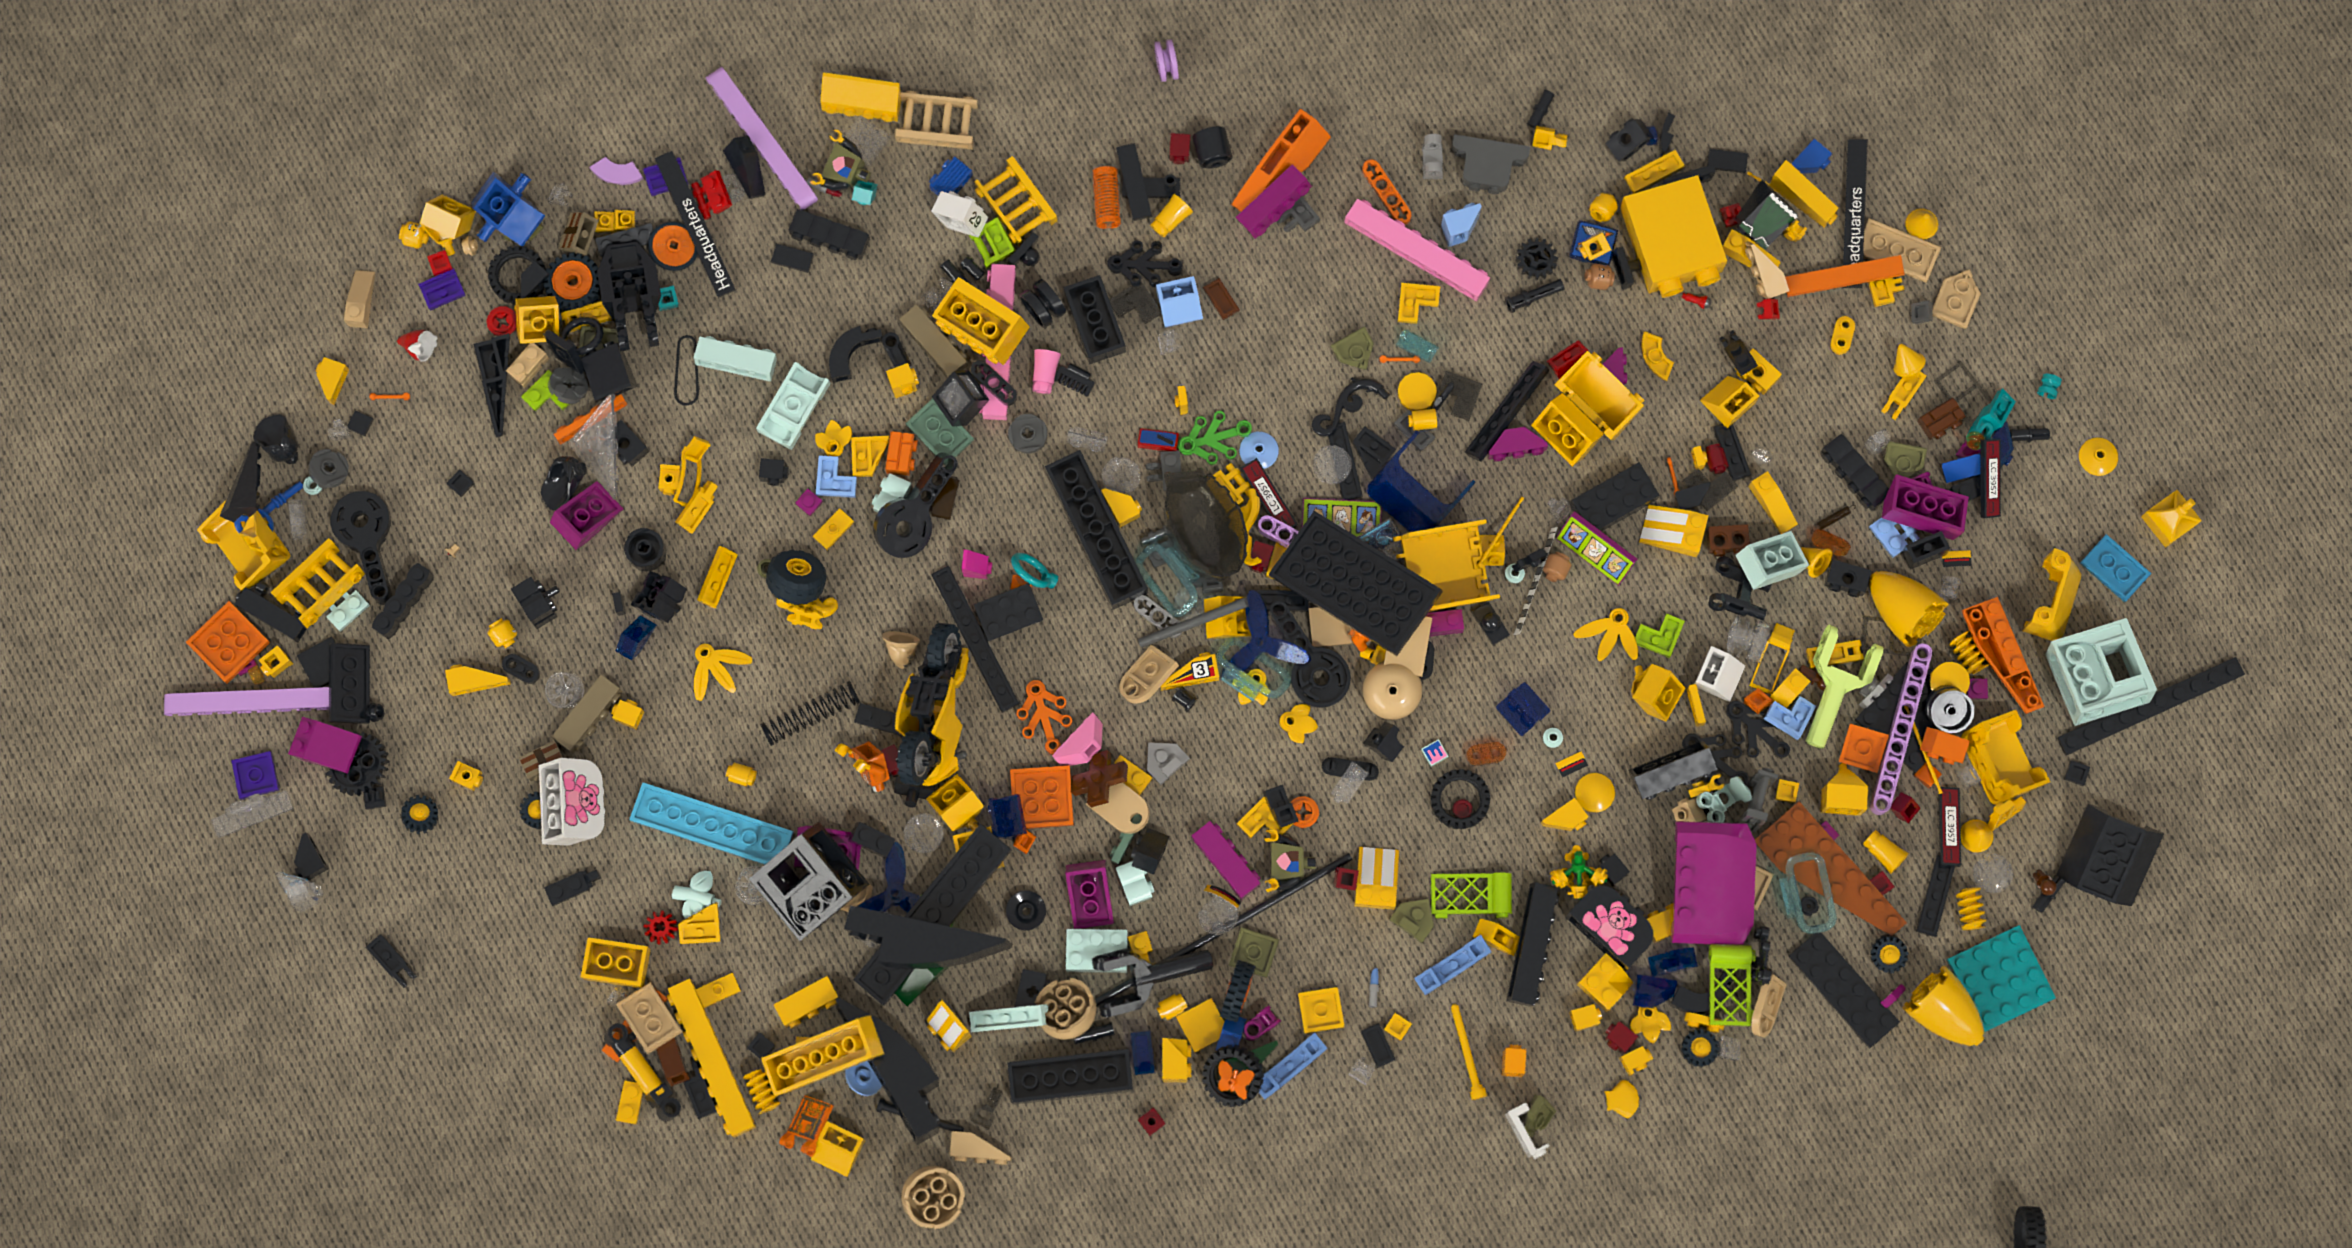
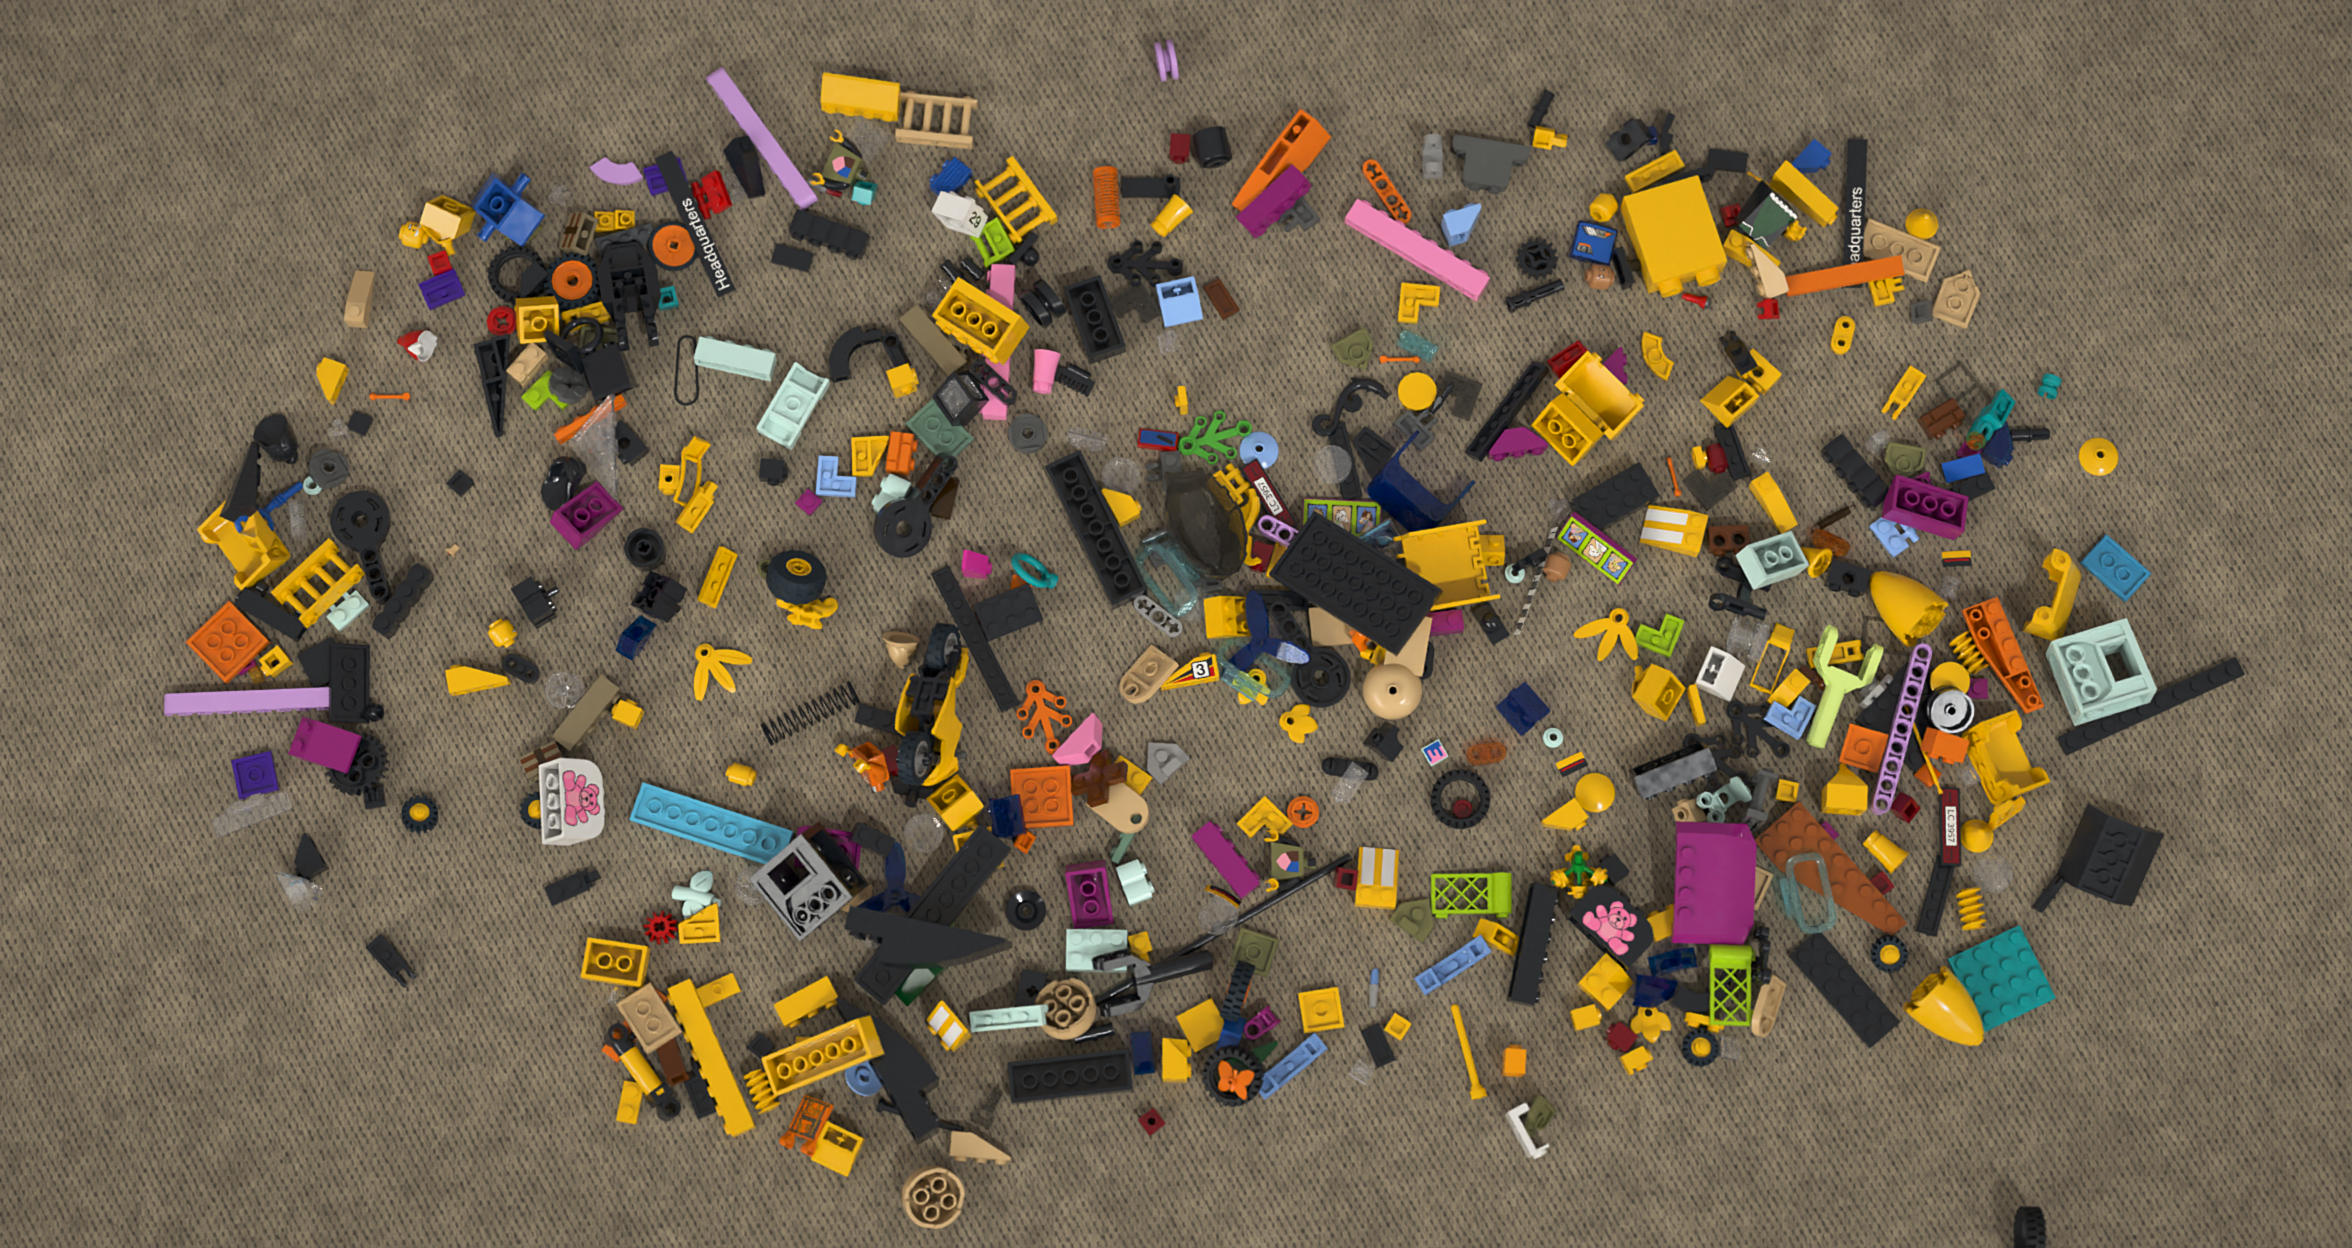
yellow brick [449,761,483,791] -> none
tan plate [462,236,478,256] -> none
black tile [612,592,626,616] -> none
yellow plate [813,508,854,550] -> none
yellow plate [815,420,852,457] -> none
black tile [1116,143,1152,221] -> none
black brick [1131,828,1170,875] -> none
dark grey piece [1138,597,1249,648] -> none
yellow brick [1156,993,1187,1021] -> none
black bush [1171,686,1198,712] -> none
black slope [1263,784,1298,828] -> none
yellow brick [1408,409,1437,431] -> none
yellow piece [1477,496,1524,568] -> none
yellow brick [1579,232,1611,261] -> none
yellow animal [1605,1080,1639,1119] -> none
black tile [1675,482,1711,510] -> none
yellow plate [1688,773,1725,798] -> none
orange tile [1744,688,1772,714] -> none
black plate [1799,896,1819,916] -> none
magenta tile [1881,984,1906,1008] -> none
yellow hat [1894,344,1926,377] -> none
black brick [1902,531,1950,570] -> none
tile [1980,438,2001,518] -> none
reddish brown axle [2033,870,2056,895] -> none
black tile [2064,760,2091,786] -> none
yellow piece [2141,490,2202,548] -> none

